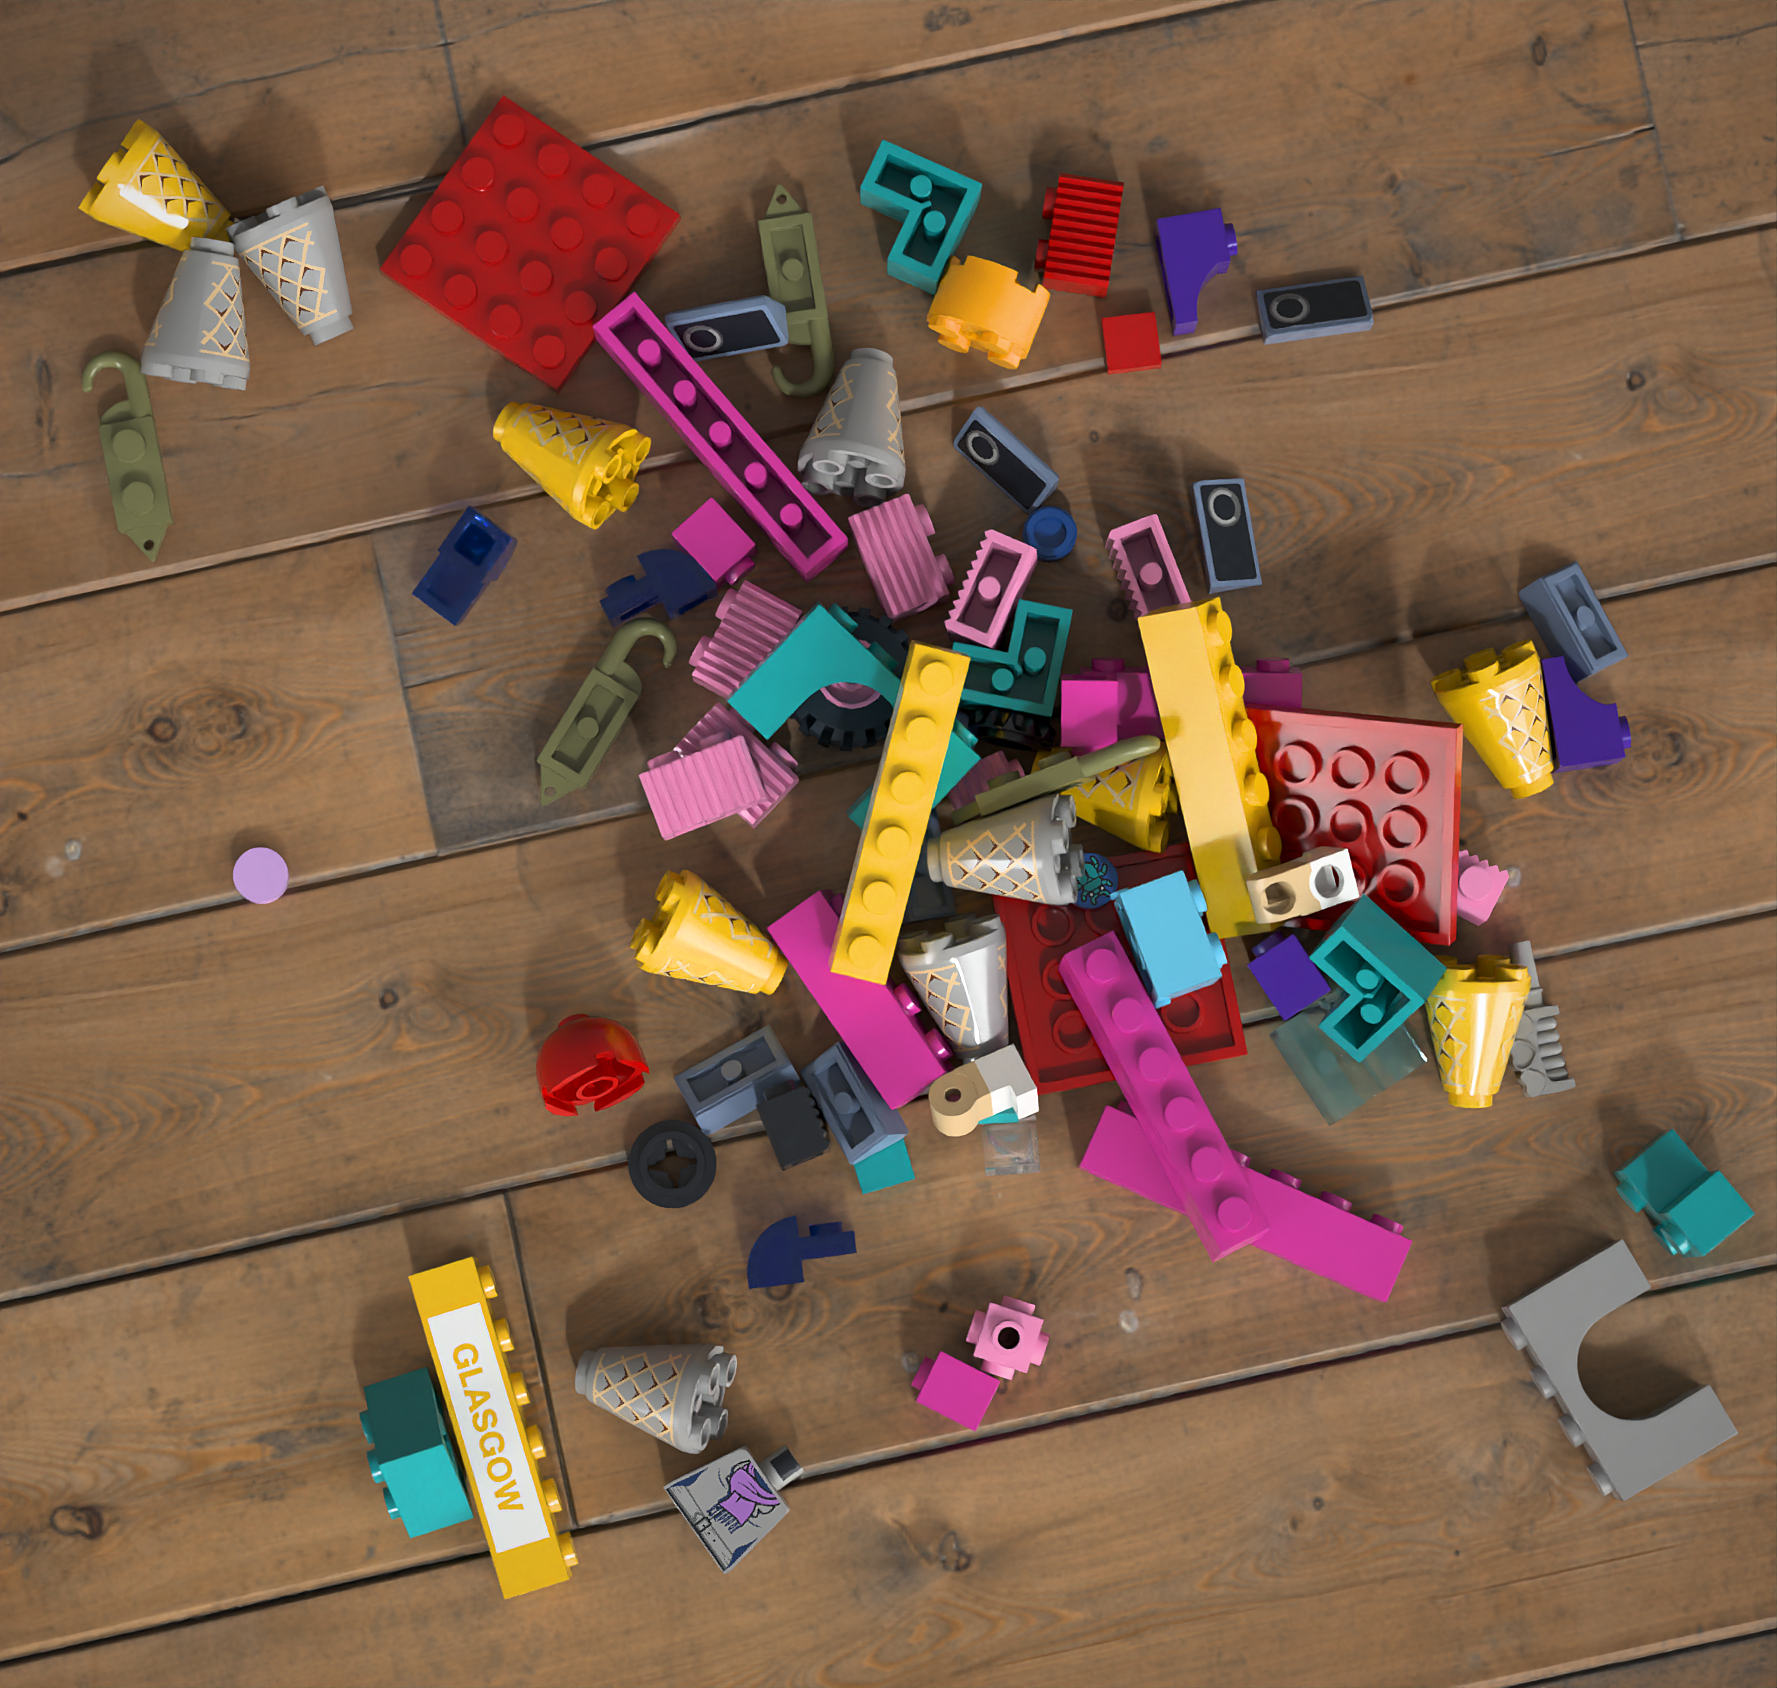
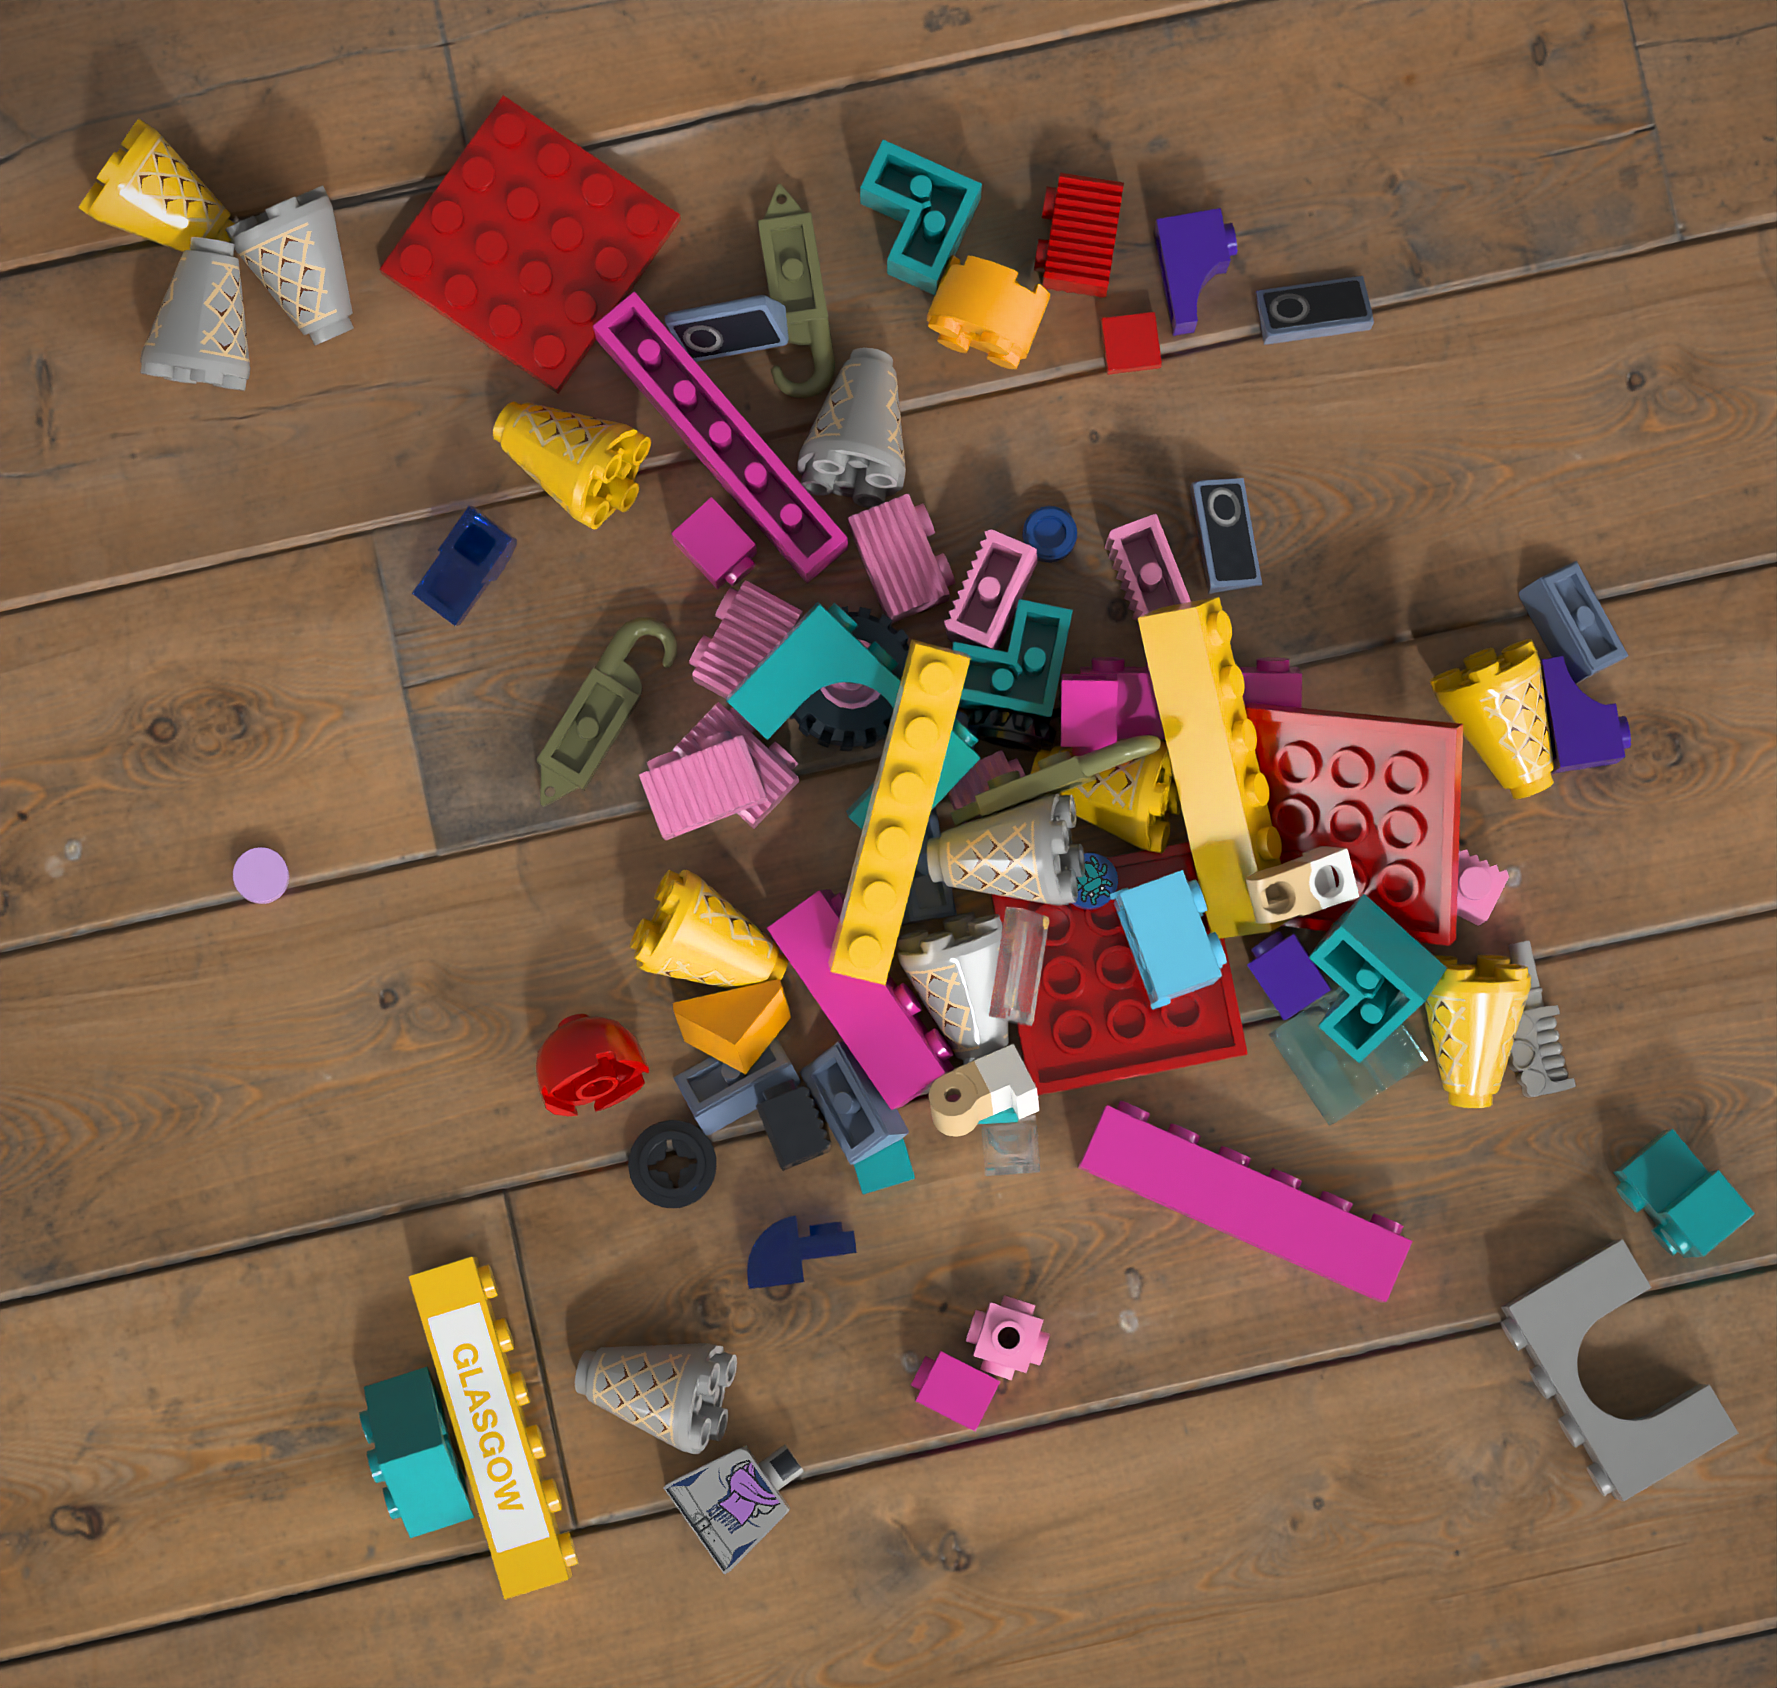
olive plate [81,350,175,562] -> none
clear blue brick [599,549,718,628] -> none
slope [953,406,1059,515] -> none
dark pink brick [1058,931,1271,1262] -> none
none -> light orange slope [672,979,791,1075]
none -> clear tile [989,907,1049,1026]

